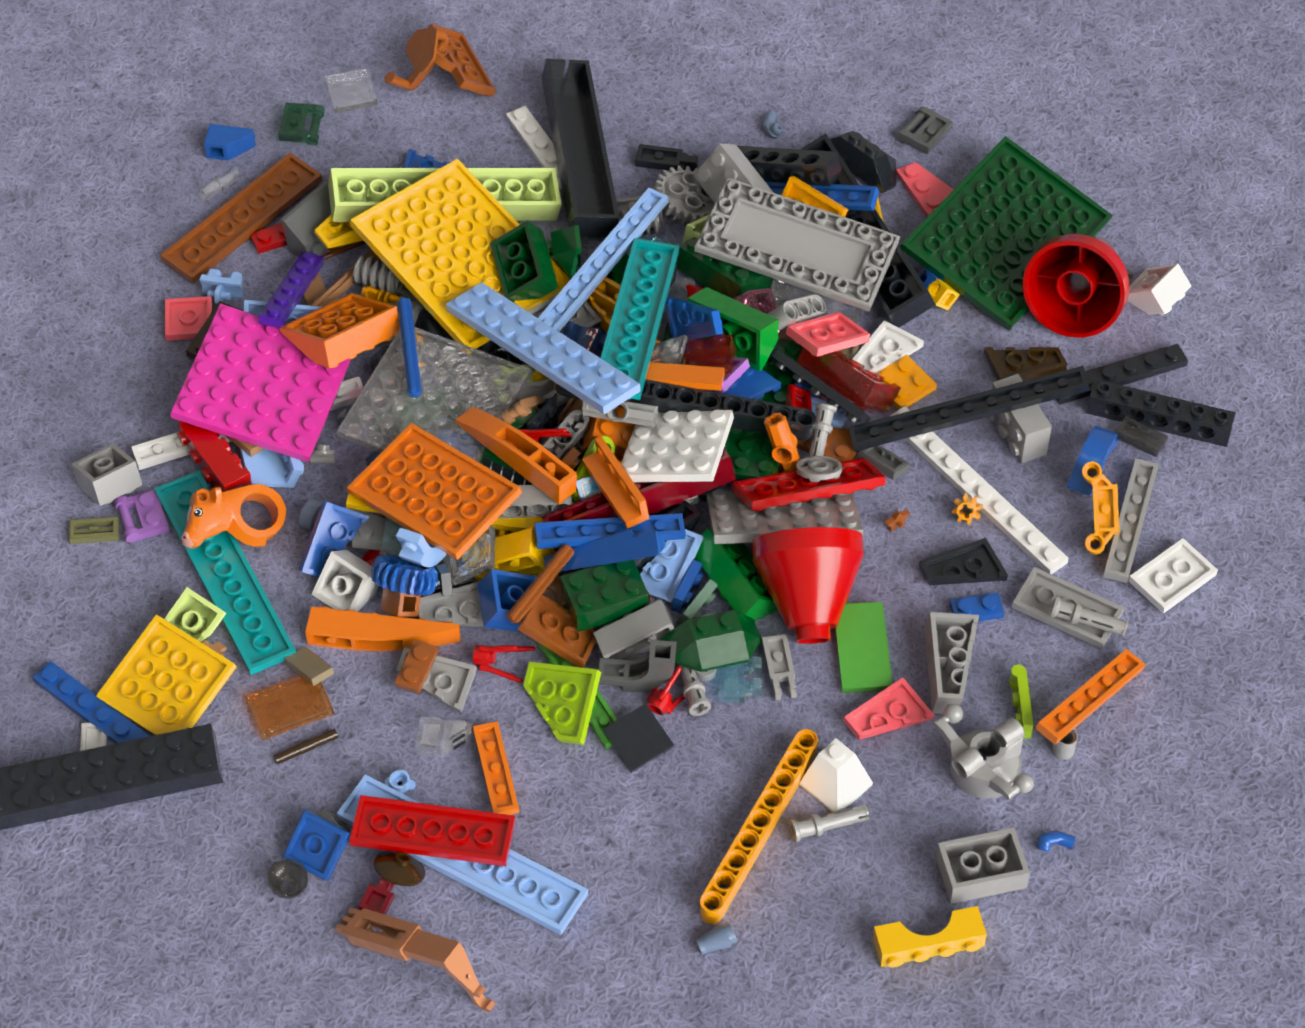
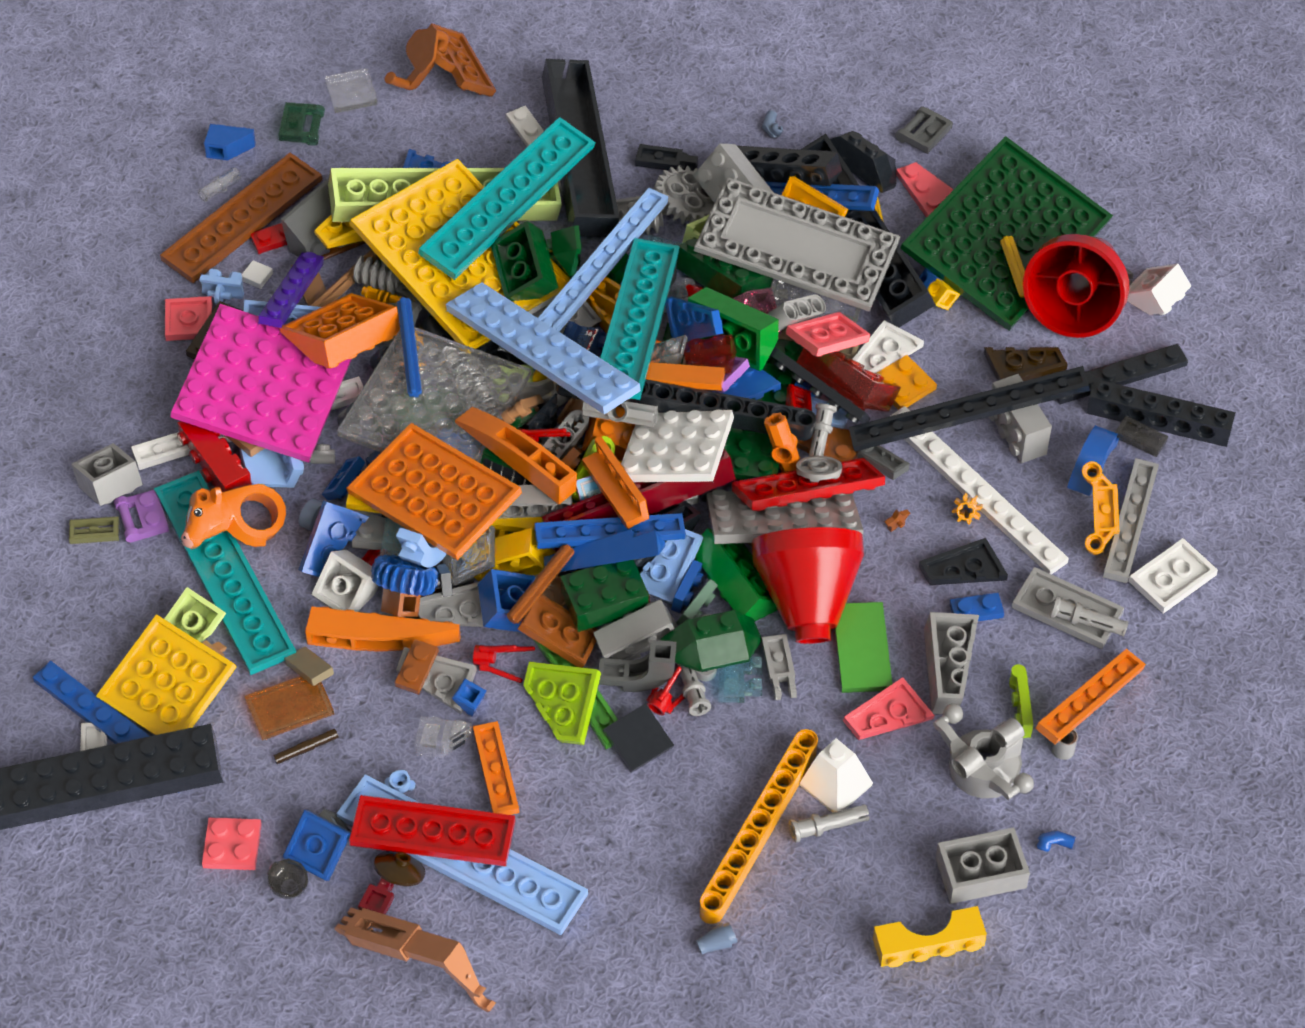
none -> coral plate [202,818,262,870]
none -> white tile [242,260,273,289]
none -> blue plate [322,456,366,501]
none -> teal plate [418,117,595,280]
none -> blue slope [452,678,487,717]
none -> yellow axle [1001,236,1025,297]

